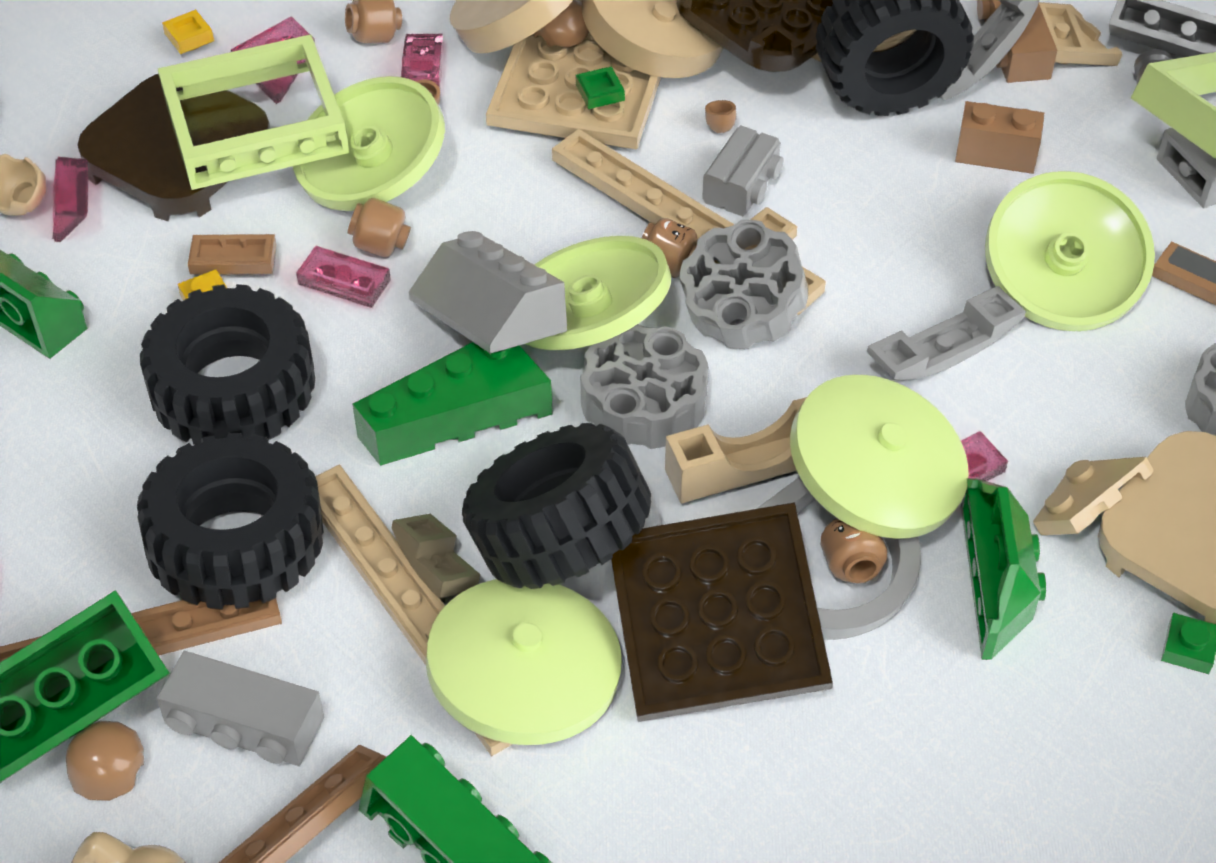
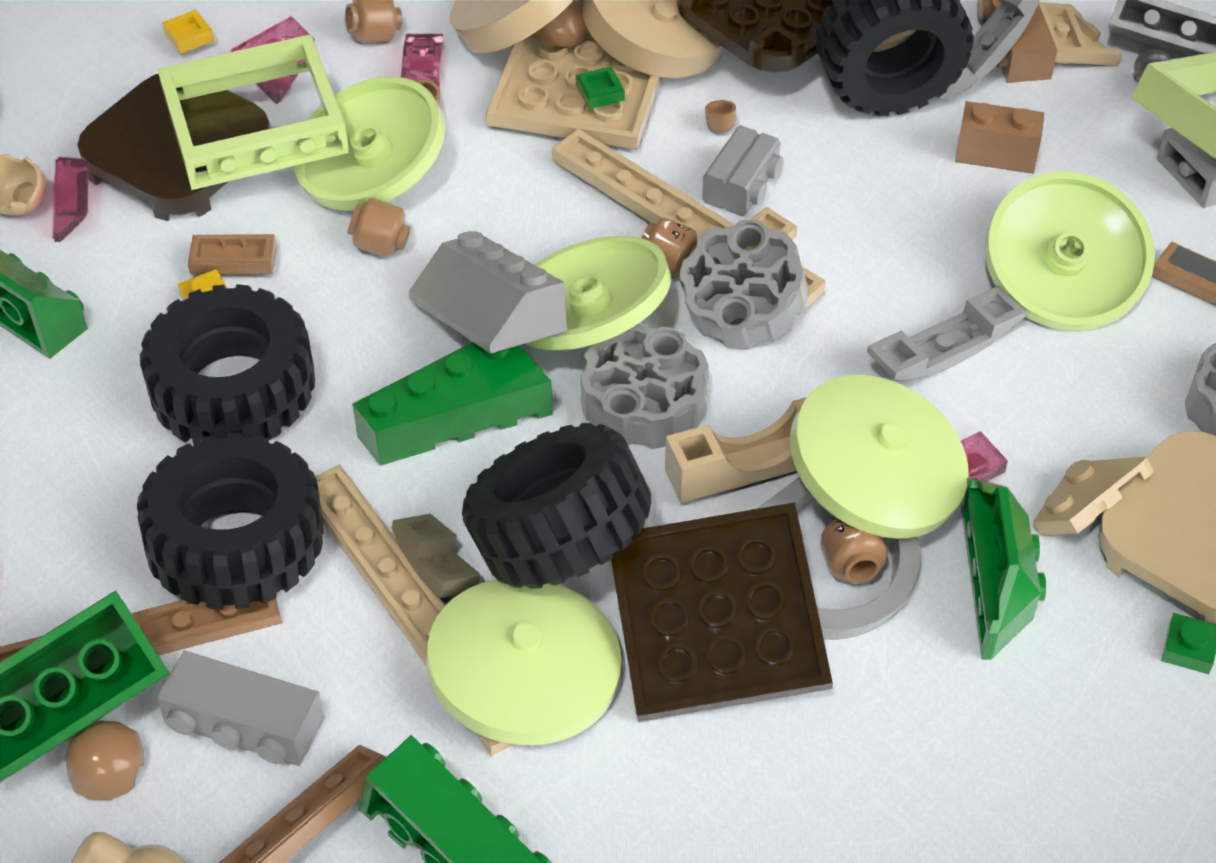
clear pink plate [296,246,391,308] -> none

